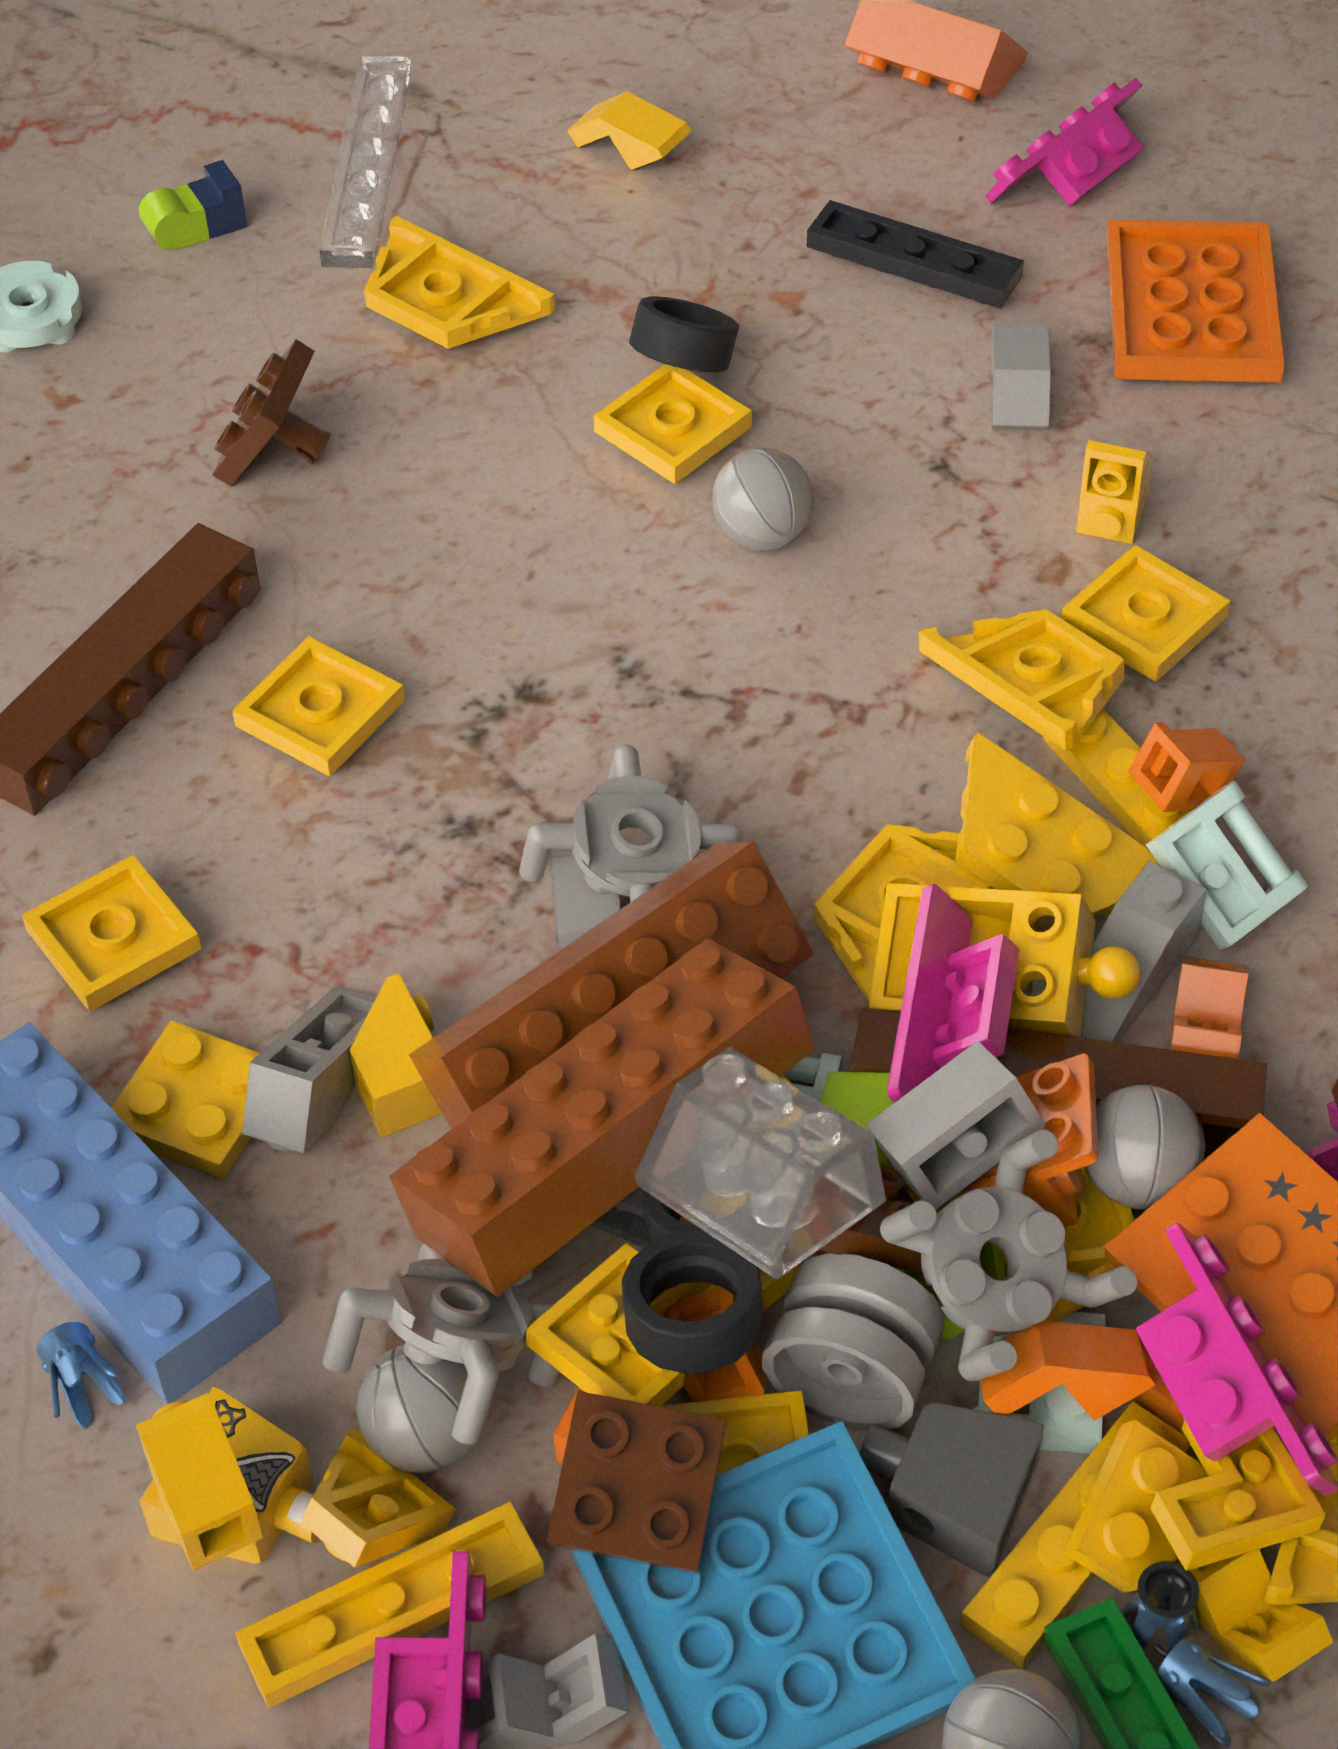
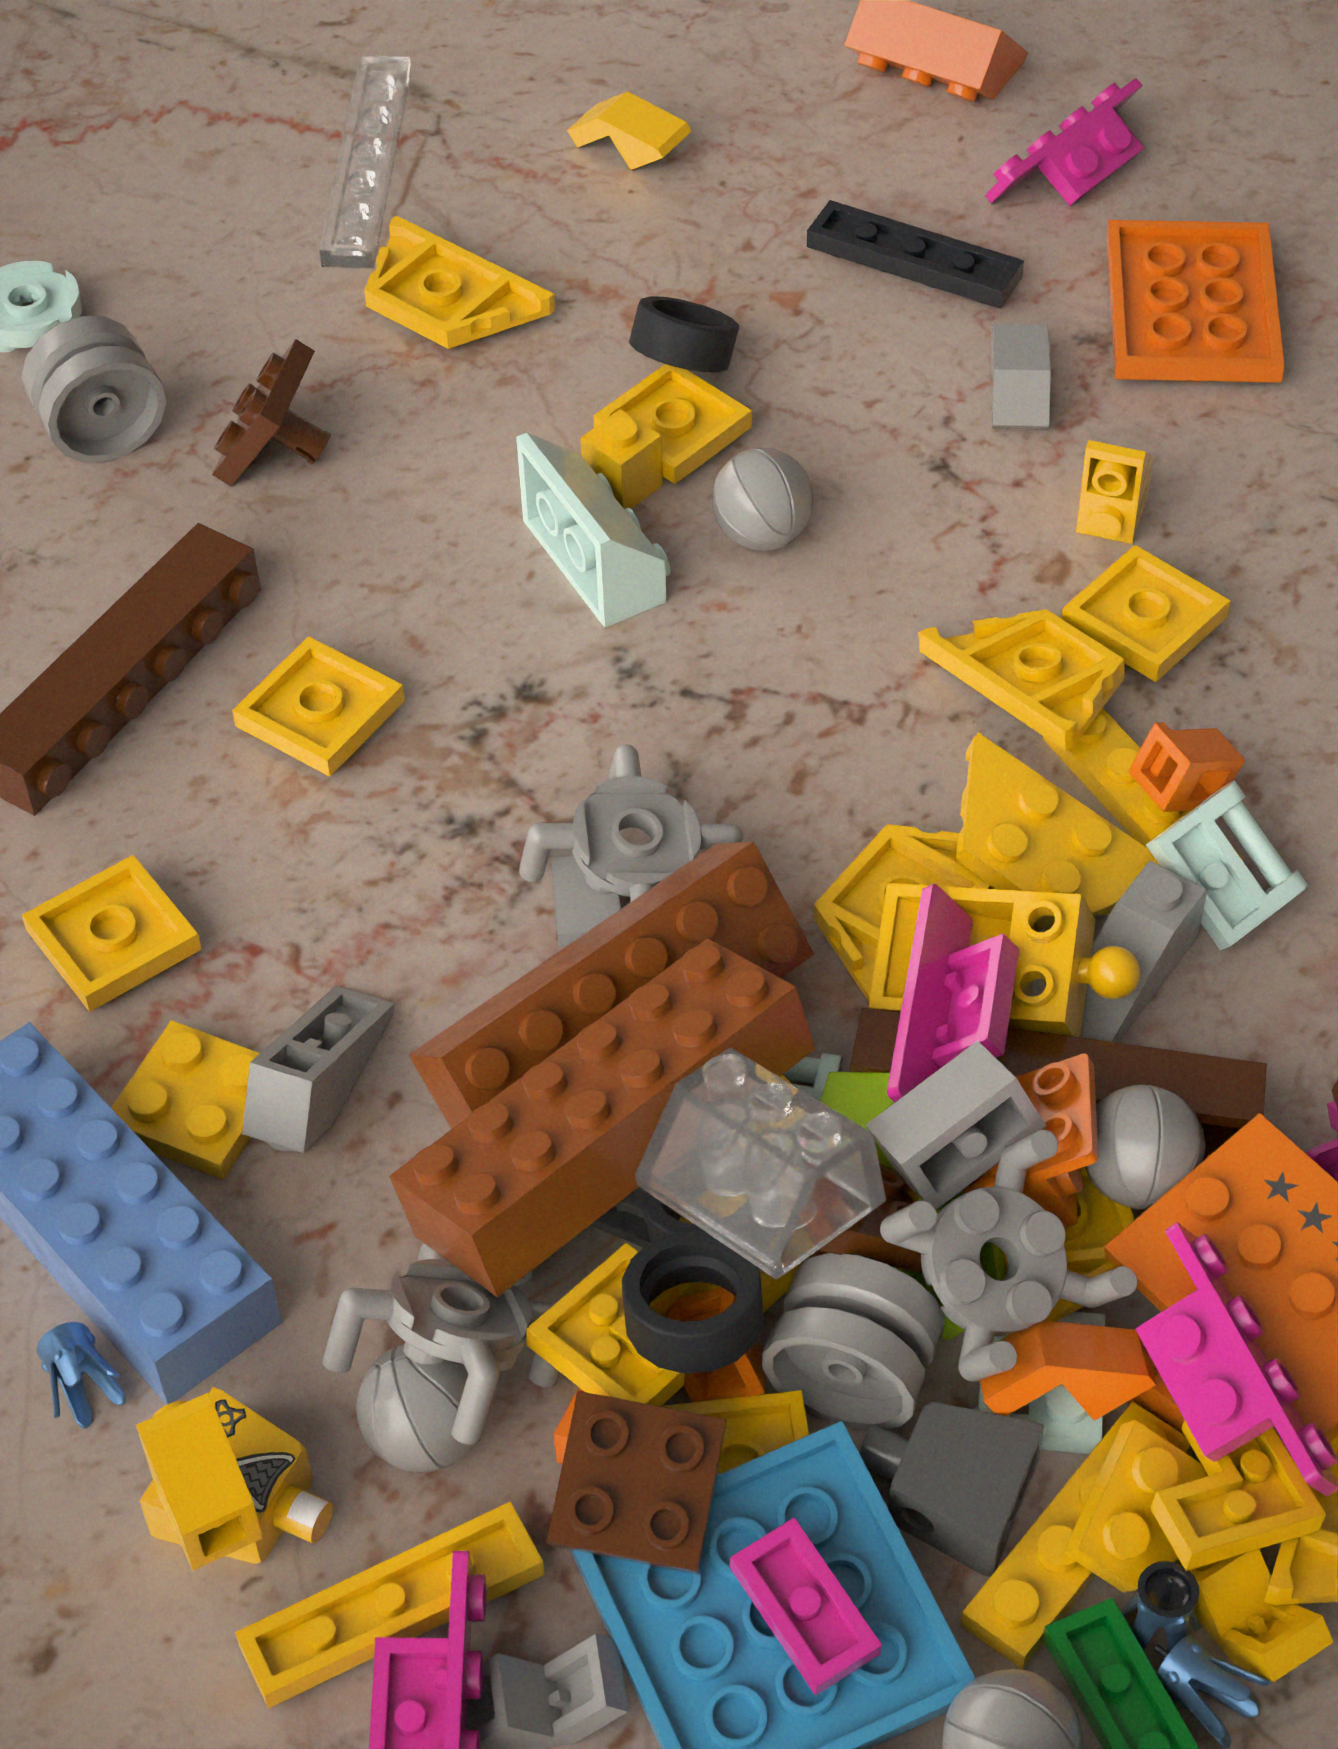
leg [139,159,248,250] -> none
yellow wing [301,1428,456,1568] -> none
yellow slope [349,973,442,1138] -> none
orange slope [1170,956,1248,1059] -> none
none -> light grey wheel [21,316,167,463]
none -> light aqua slope [516,433,670,628]
none -> yellow brick [580,409,663,509]
none -> dark pink plate [729,1517,882,1696]

